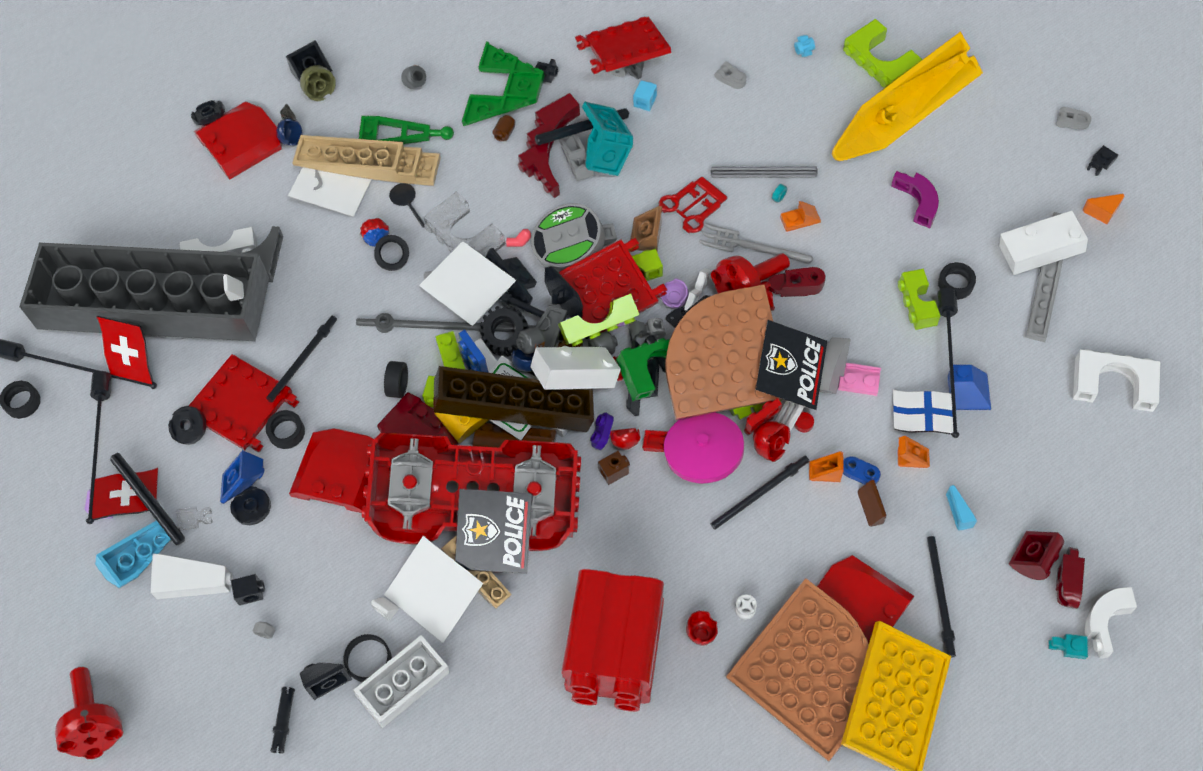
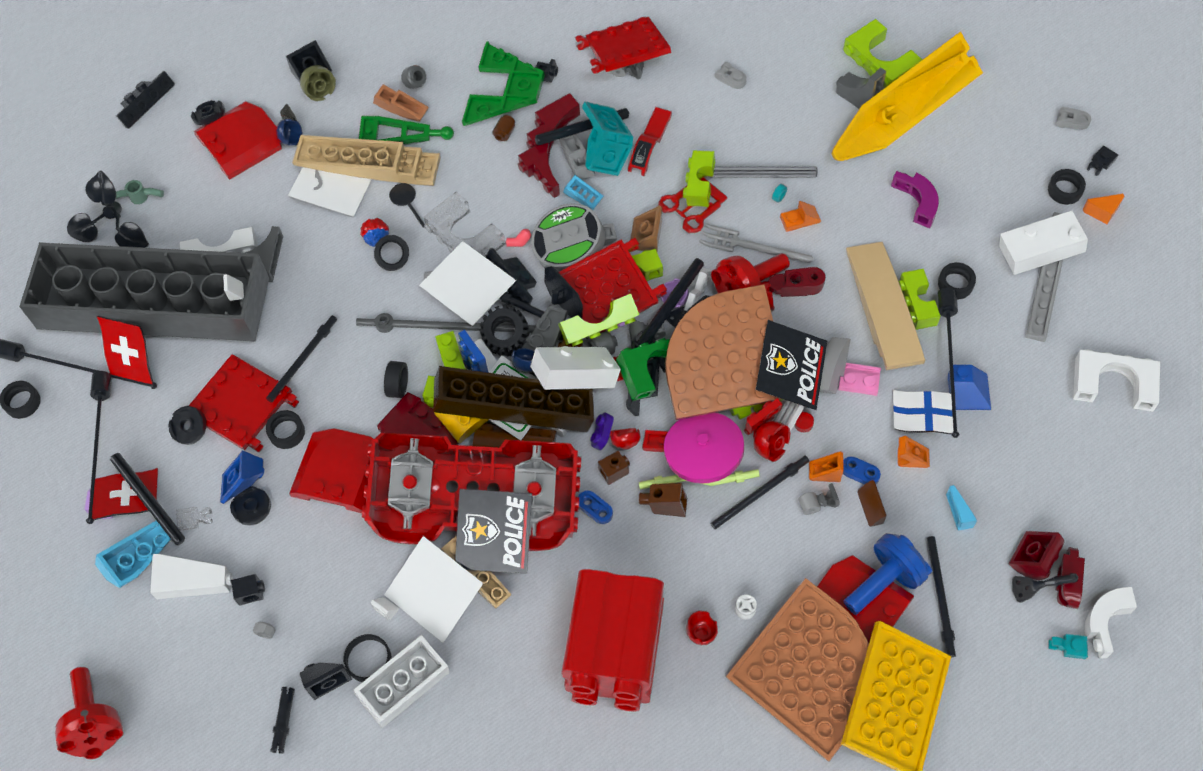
dark grey head [516,327,546,354] -> none
medium azure brick [633,80,657,111] -> none
medium azure gear [794,35,815,57] -> none
none -> black plant [67,170,149,248]
none -> black bracket [116,71,175,129]
none -> sand green piece [116,180,164,205]
none -> nougat slope [373,84,429,121]
none -> medium azure slope [563,175,604,210]
none -> blue plate [578,490,613,524]
none -> red piece [628,107,672,176]
none -> black axle [635,258,704,348]
none -> yellowish green bar [639,469,760,490]
none -> reddish brown torso [639,483,688,517]
none -> lime arch [683,150,716,207]
none -> leg [798,483,840,515]
none -> dark grey arch [836,67,886,109]
none -> blue piece [843,533,932,615]
none -> tan slope [846,242,925,370]
none -> black piece [1012,573,1078,603]
none -> black tyre [1048,169,1086,205]

